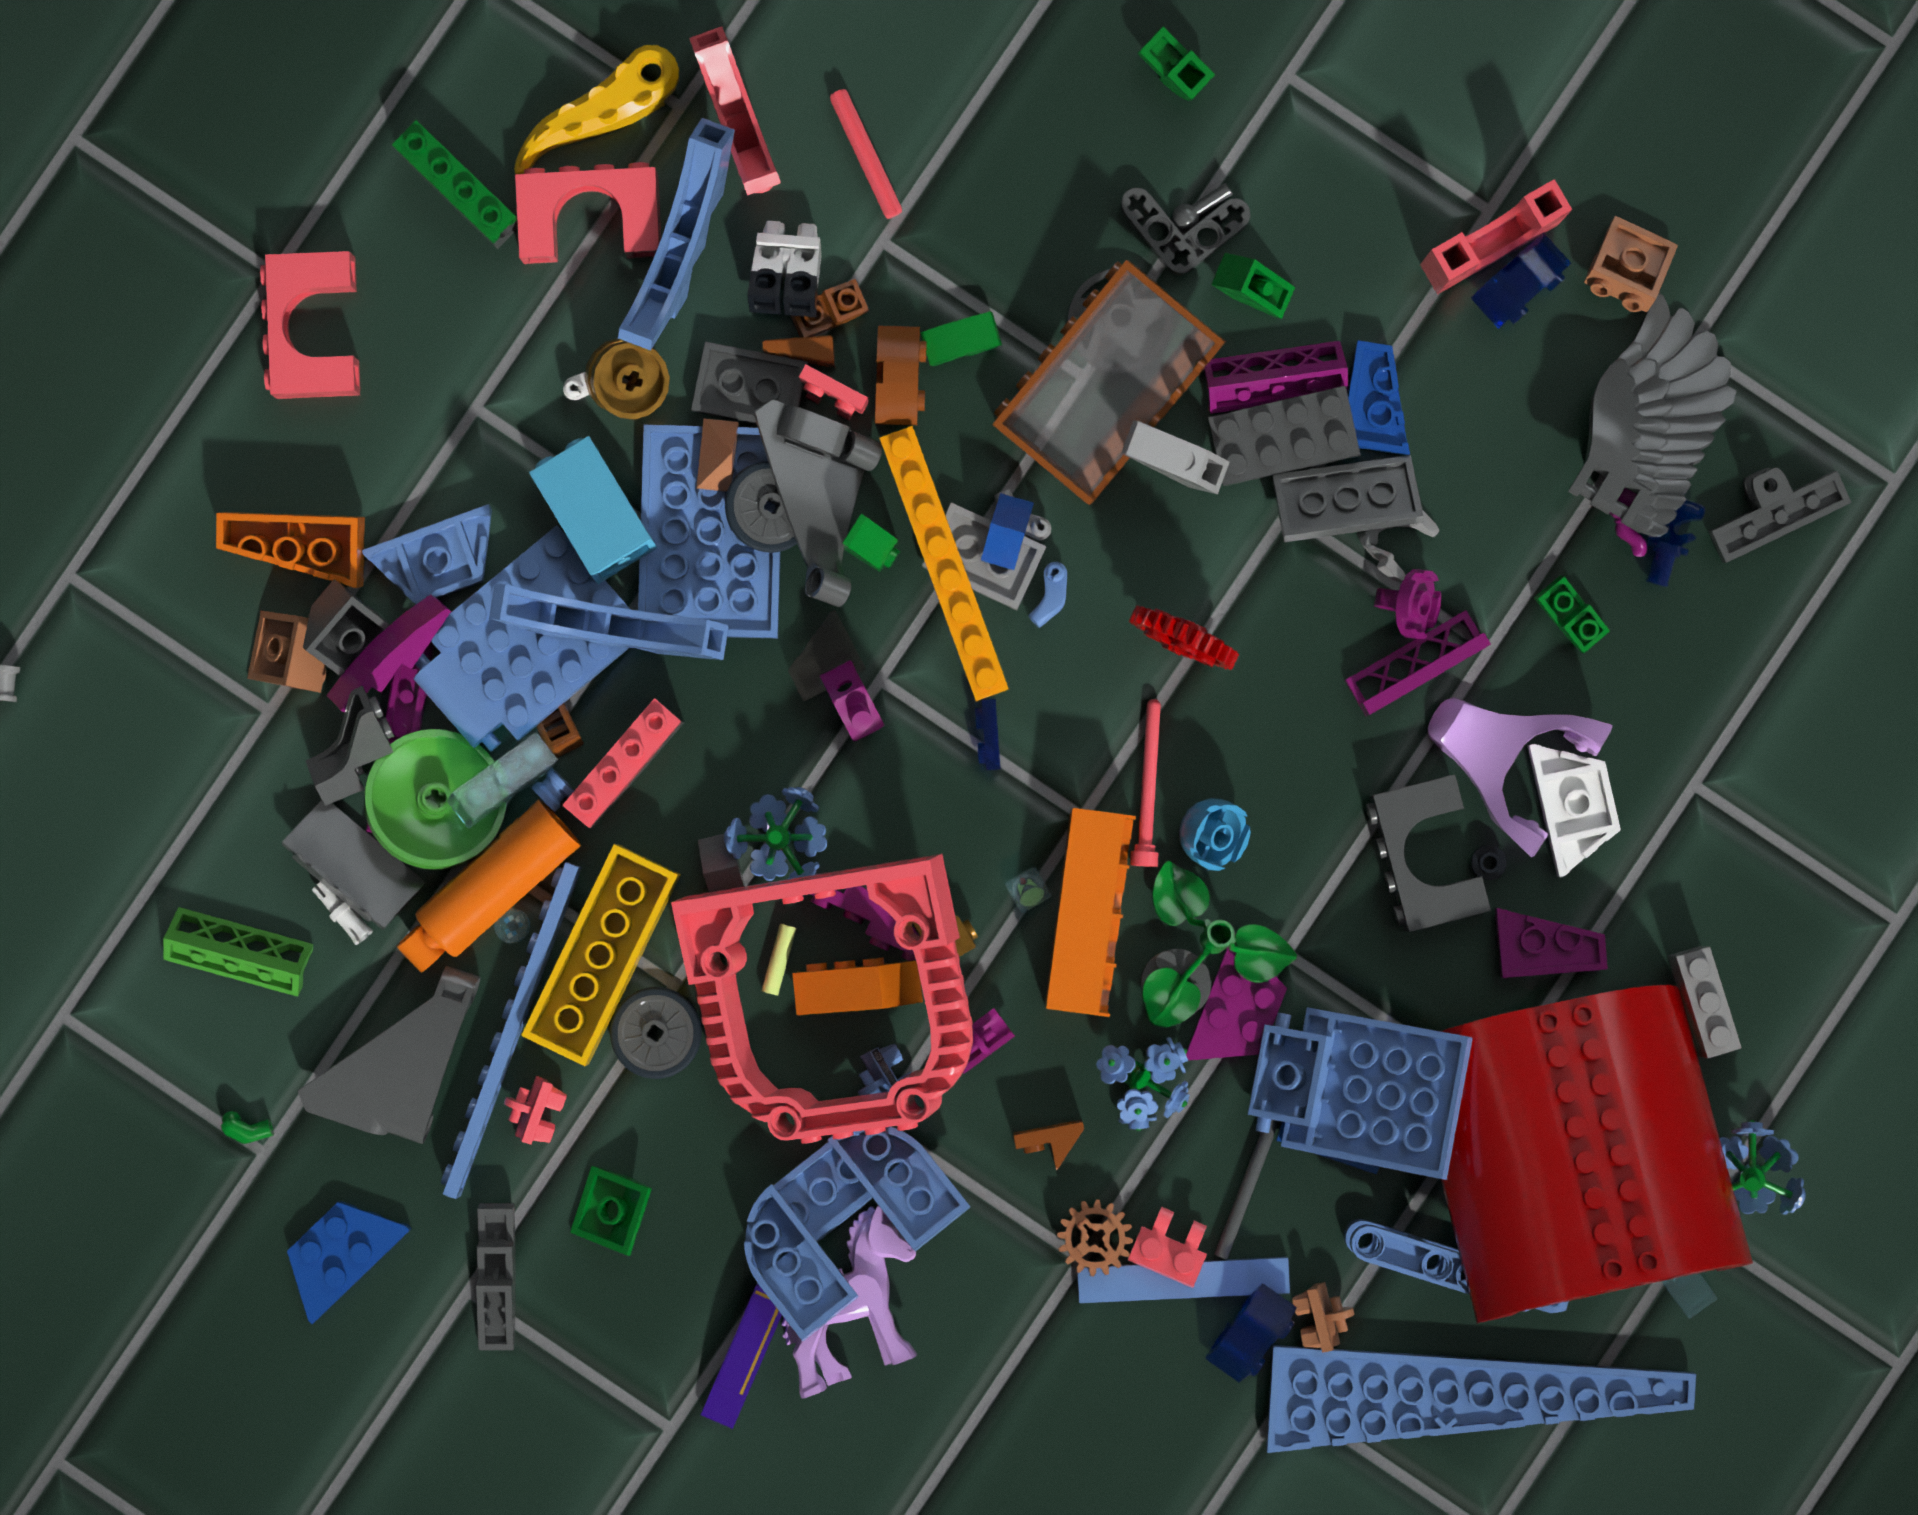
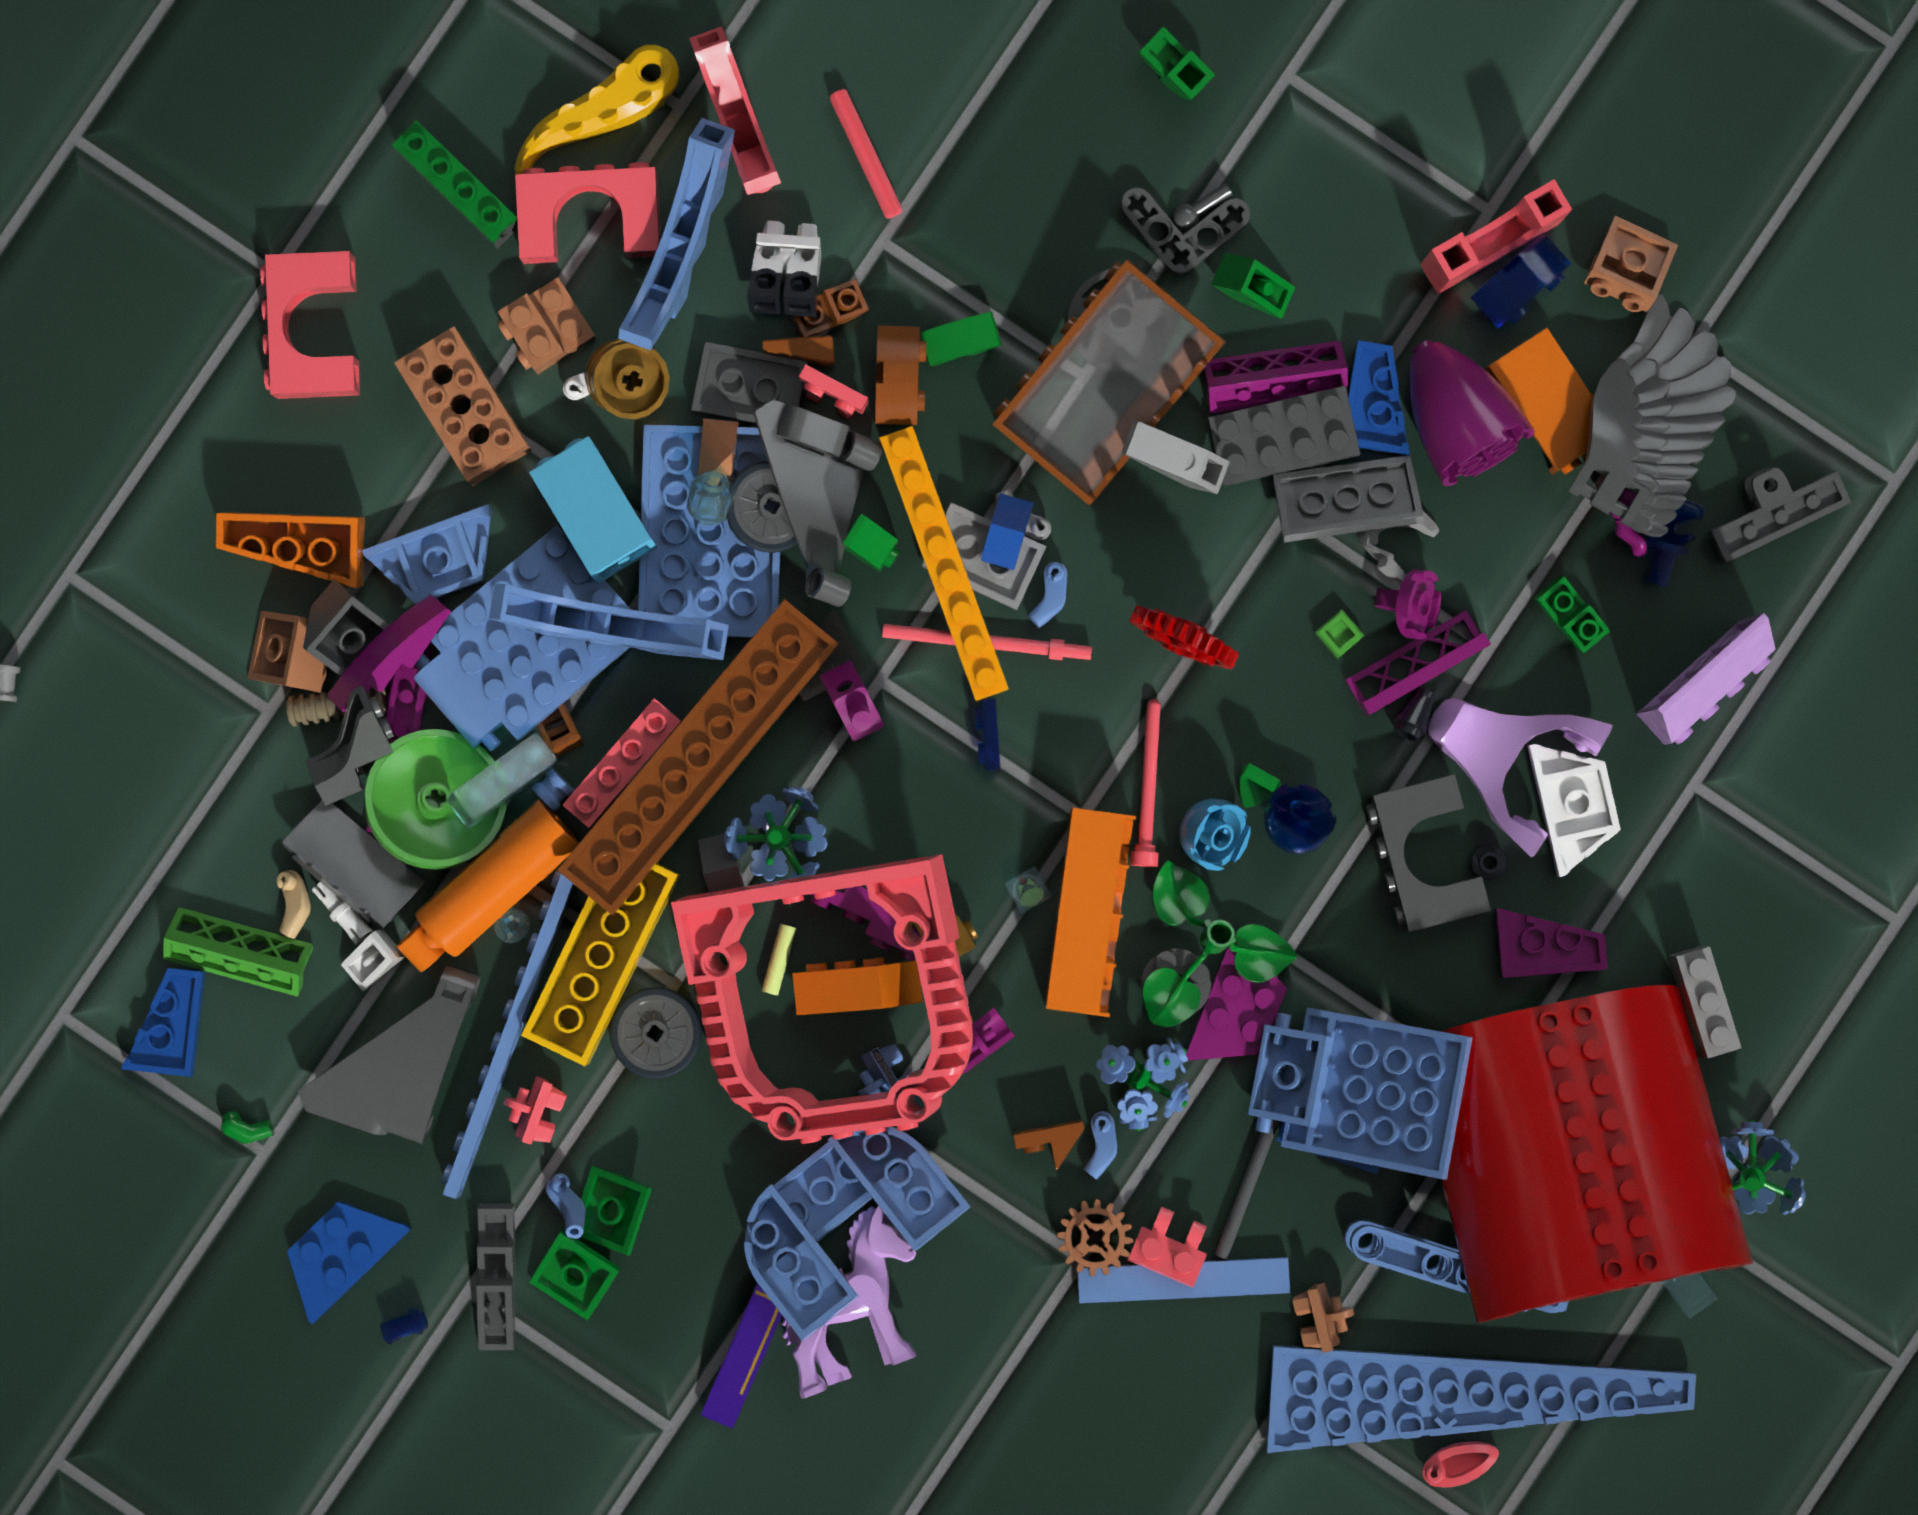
clear blue brick [1205,1283,1297,1382] -> none
none -> blue wing [121,968,206,1077]
none -> tan arm [276,870,311,939]
none -> dark tan piece [286,688,387,727]
none -> white slope [341,930,405,991]
none -> clear blue pin [380,1308,428,1345]
none -> nougat brick [394,326,532,487]
none -> nougat plate [497,277,596,374]
none -> green slope [529,1230,621,1321]
none -> medium blue arm [546,1174,586,1239]
none -> dark orange plate [557,599,839,916]
none -> clear light blue head [687,471,735,525]
none -> coral bar [882,624,1092,660]
none -> medium blue arm [1083,1111,1117,1180]
none -> green tile [1239,763,1281,808]
none -> clear blue cylinder [1263,783,1337,854]
none -> bright green tile [1314,609,1365,659]
none -> black cone [1393,687,1435,742]
none -> magenta cylinder [1409,340,1535,486]
none -> coral arm [1422,1441,1499,1488]
none -> orange panel [1485,328,1592,475]
none -> lavender slope [1637,613,1776,745]

